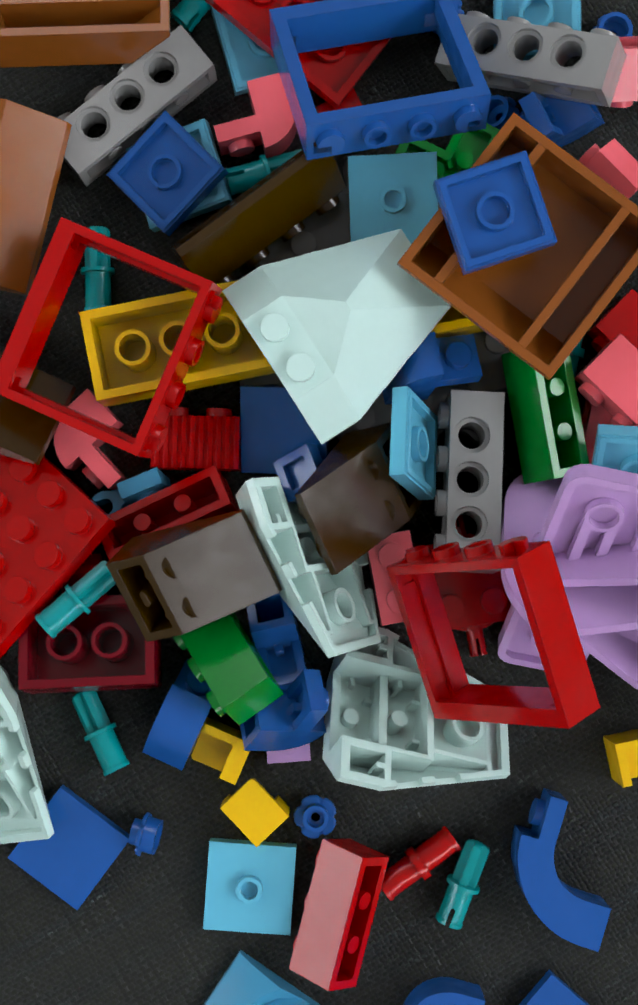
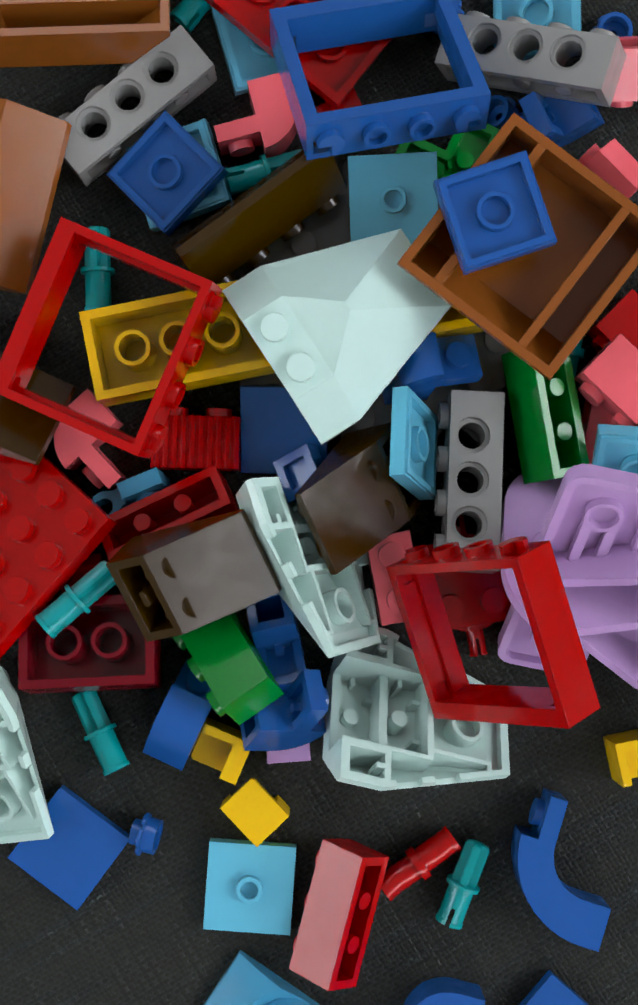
blue plate [294,795,336,839] -> none

